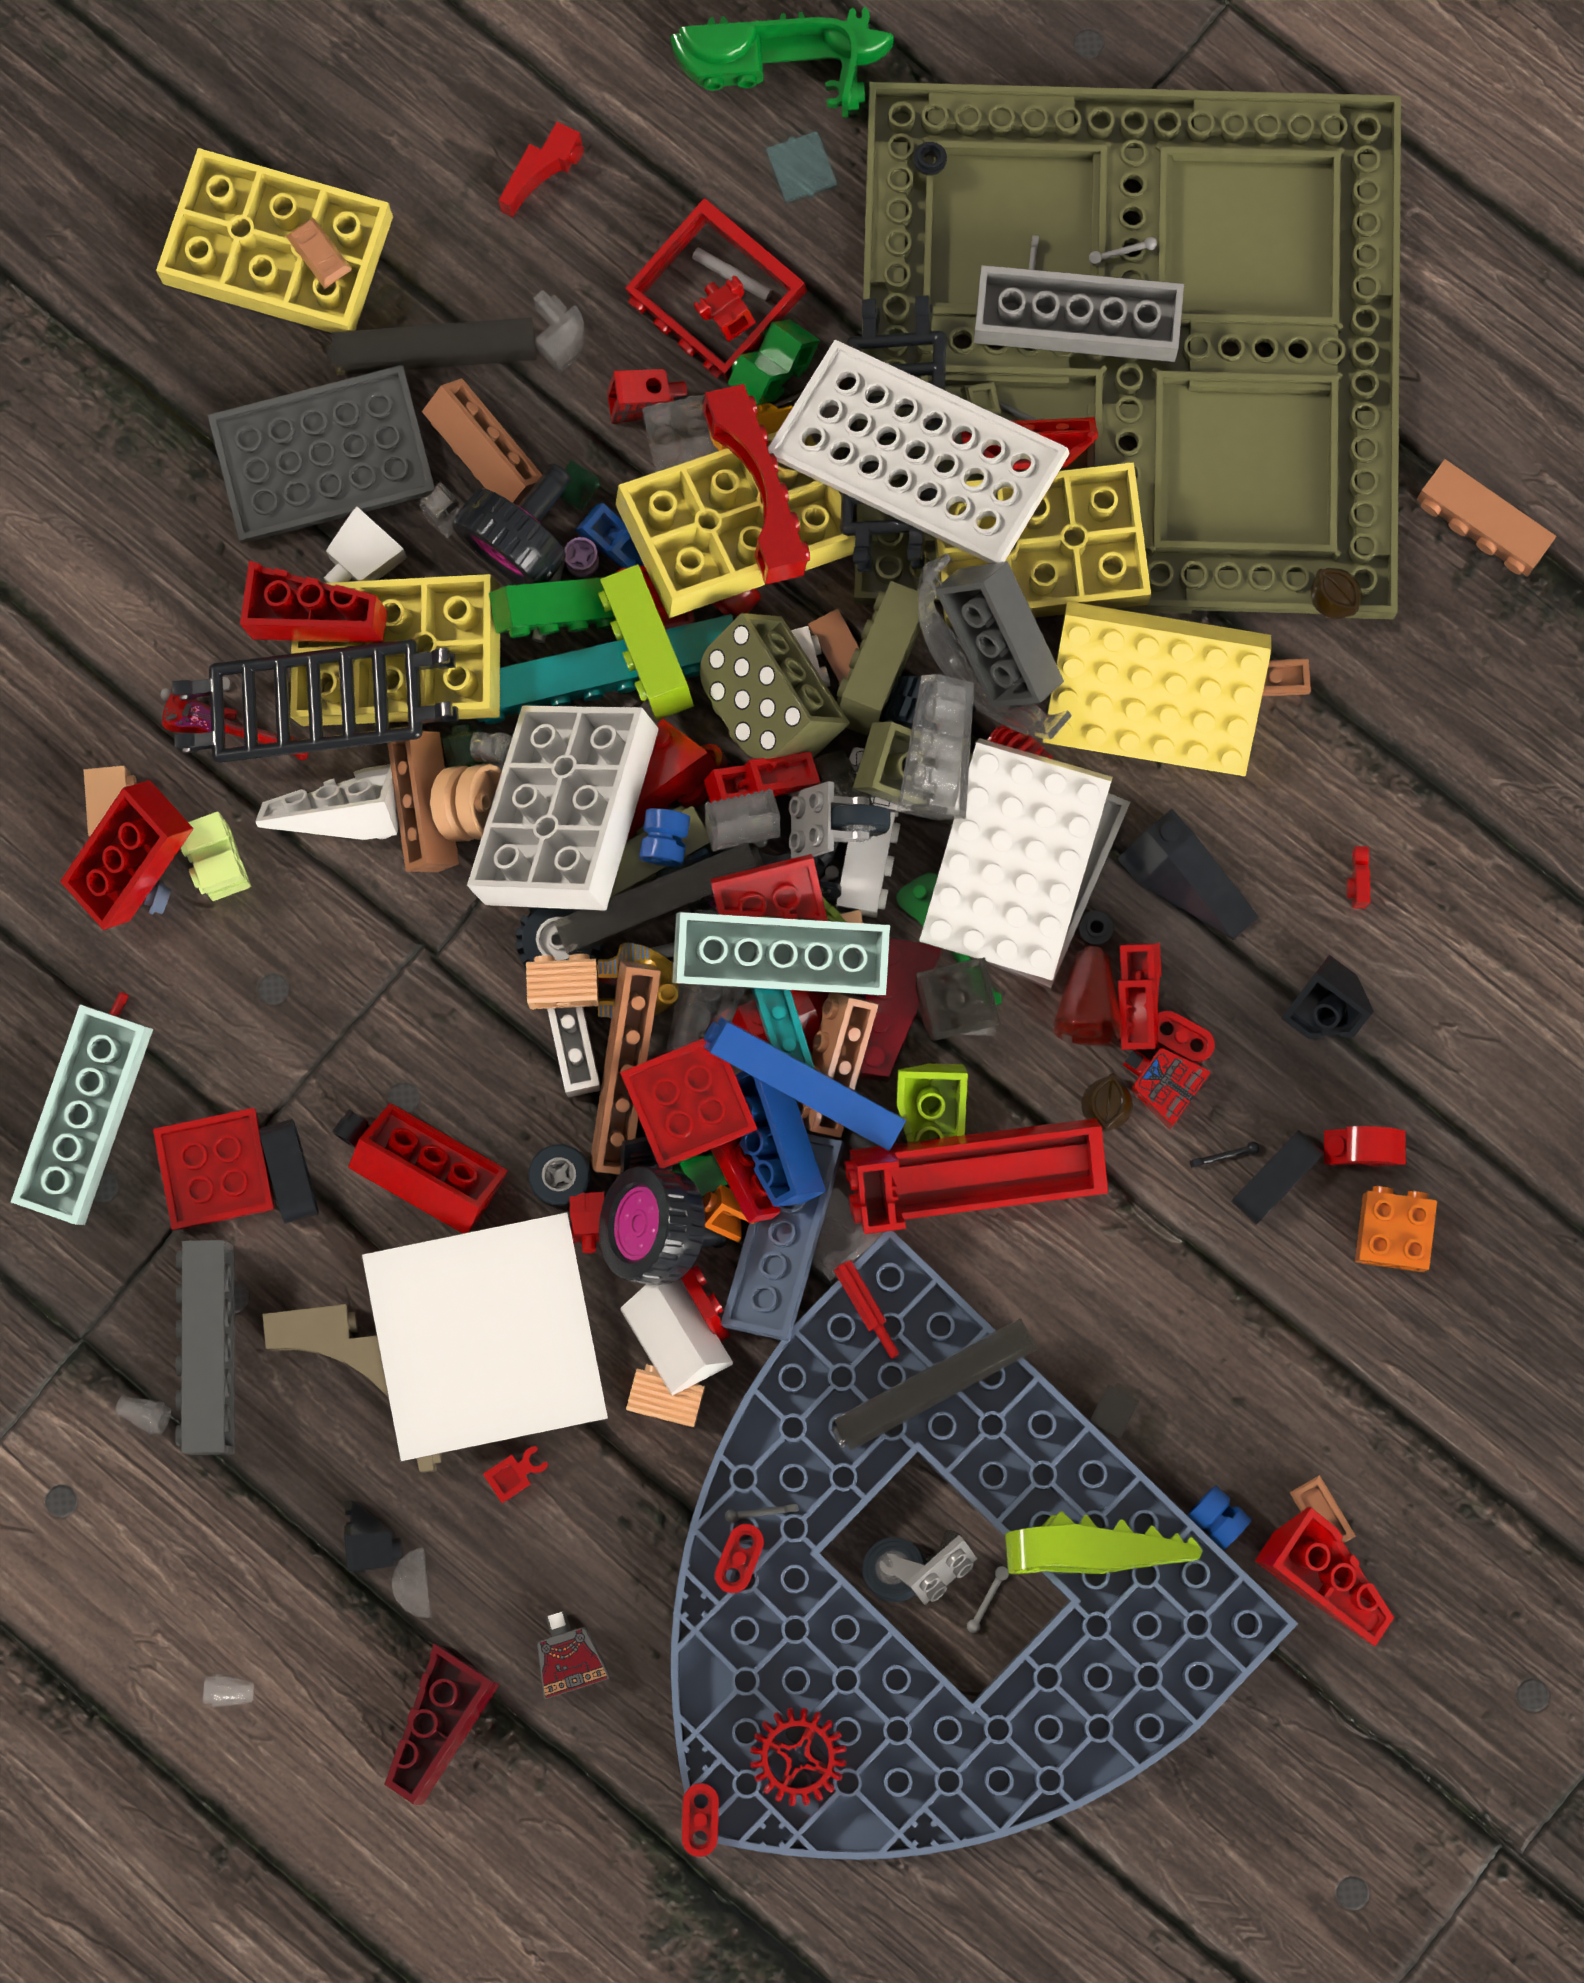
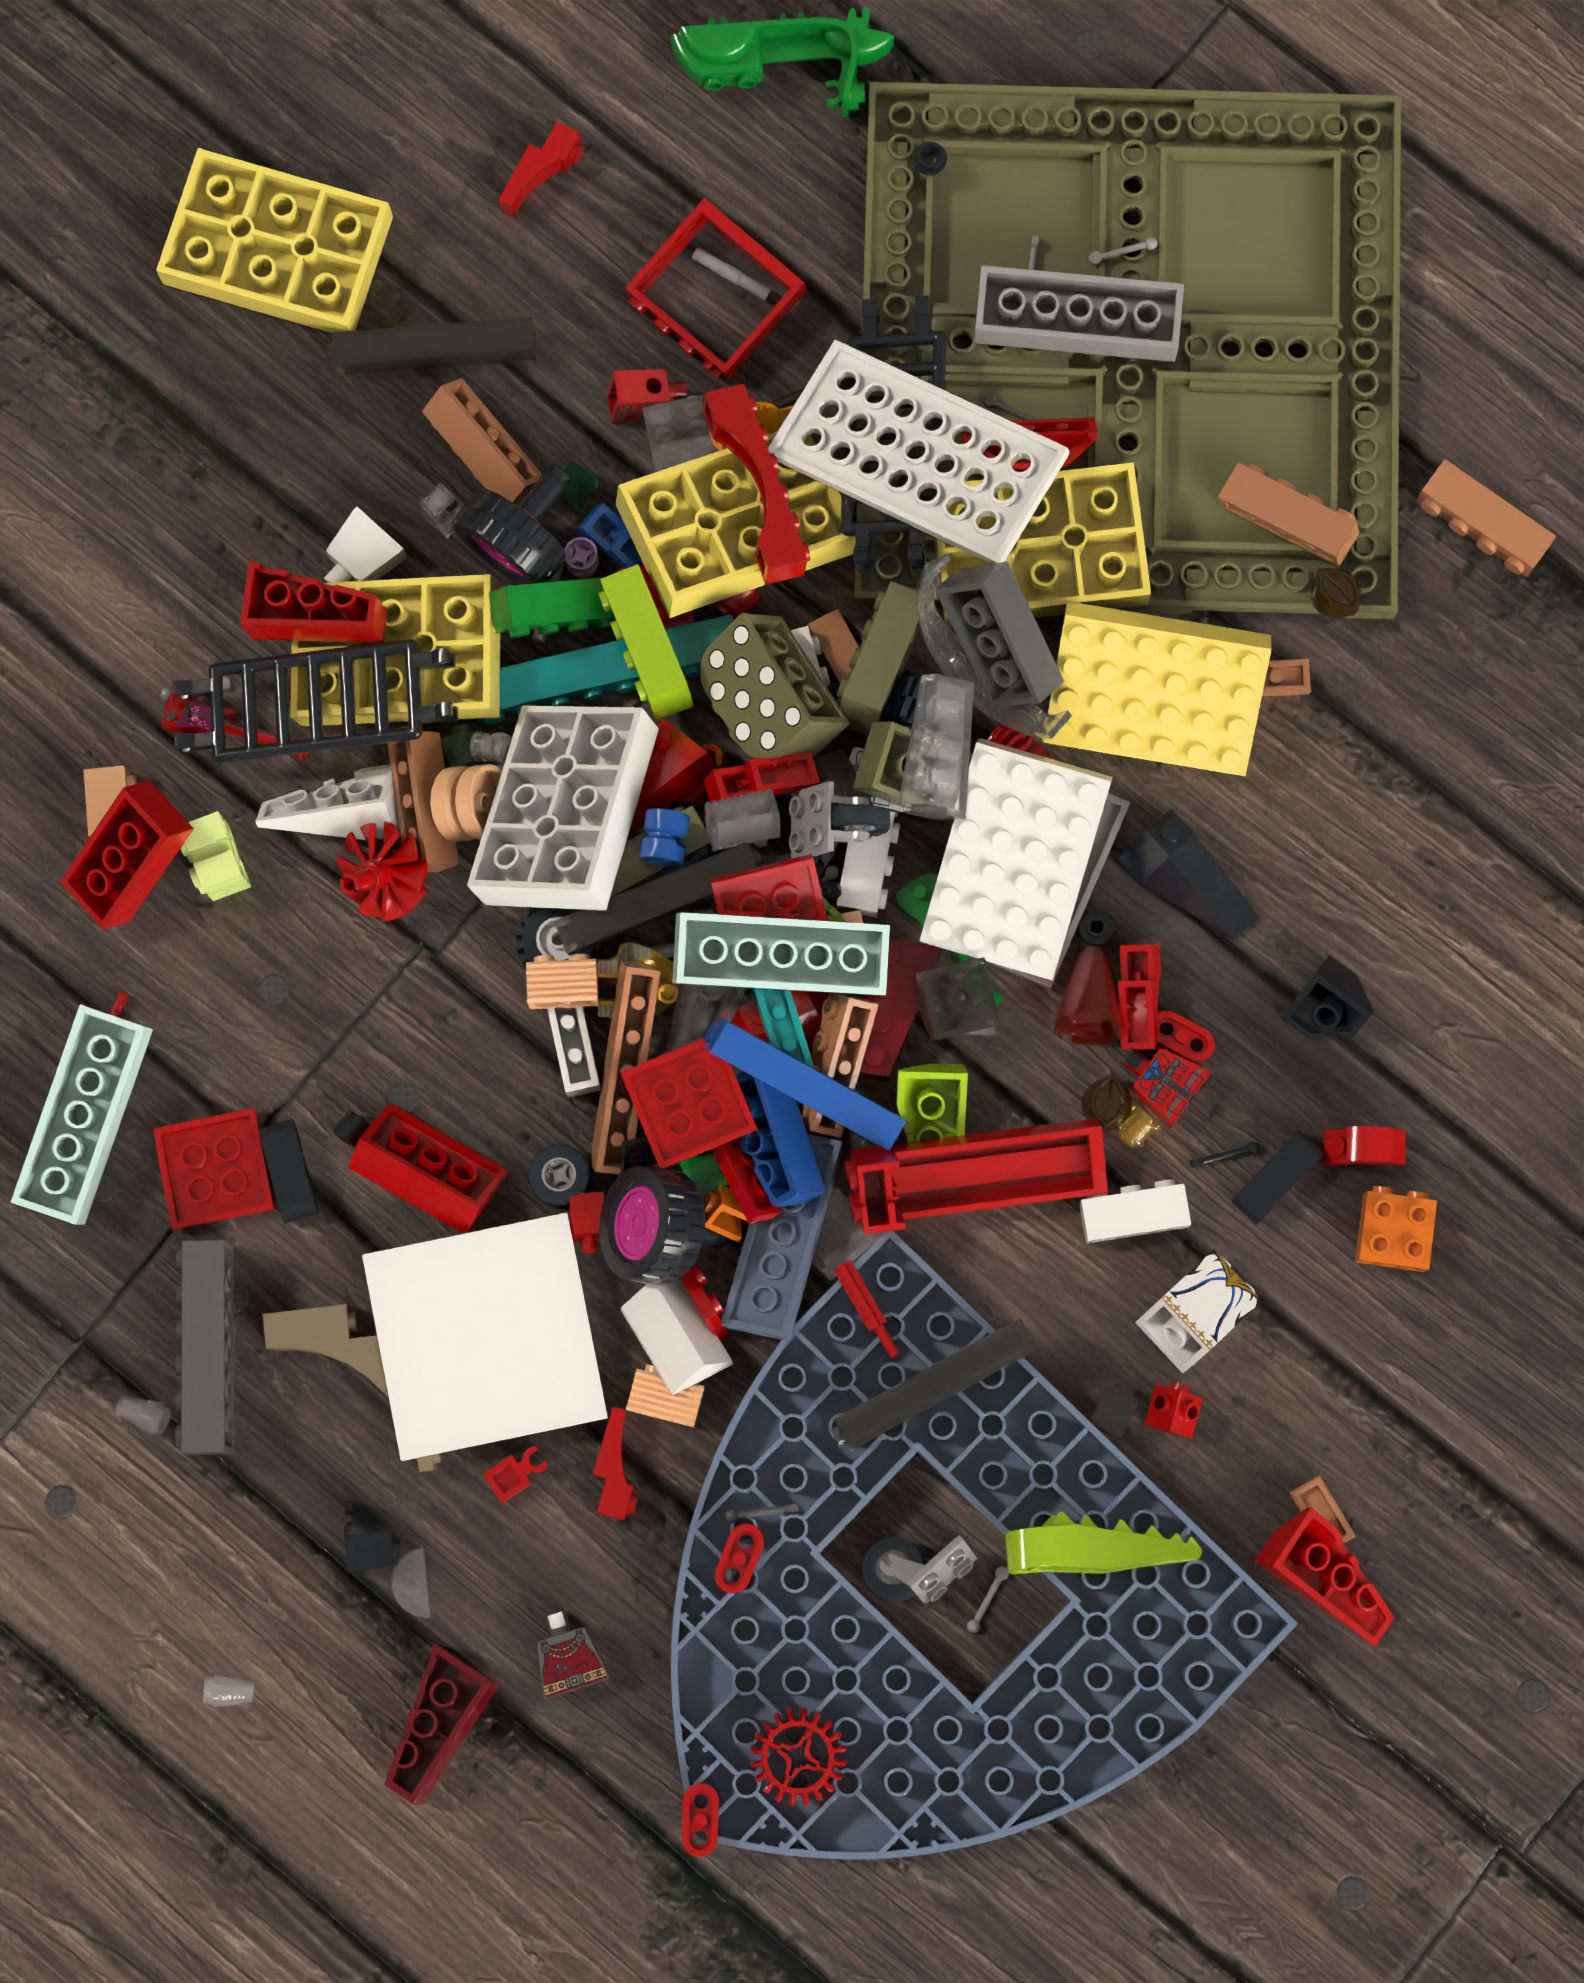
sand blue plate [144,881,172,915] -> none
dark grey plate [208,365,436,544] -> none
nougat tile [286,217,352,289] -> none
clear brick [533,290,586,374] -> none
red piece [694,276,756,342] -> none
green brick [727,319,820,405] -> none
clear light blue piece [766,131,837,203] -> none
olive tile [960,382,1002,416] -> none
blue wheel [1187,1485,1252,1551] -> none
red plate [1346,846,1371,909] -> none
none -> red piece [337,821,428,921]
none -> red slope [593,1407,639,1521]
none -> white brick [1079,1179,1191,1244]
none -> clear yellow brick [1117,1105,1162,1149]
none -> white slope [1135,1250,1262,1373]
none -> red brick [1144,1382,1203,1439]
none -> nougat brick [1218,462,1359,567]

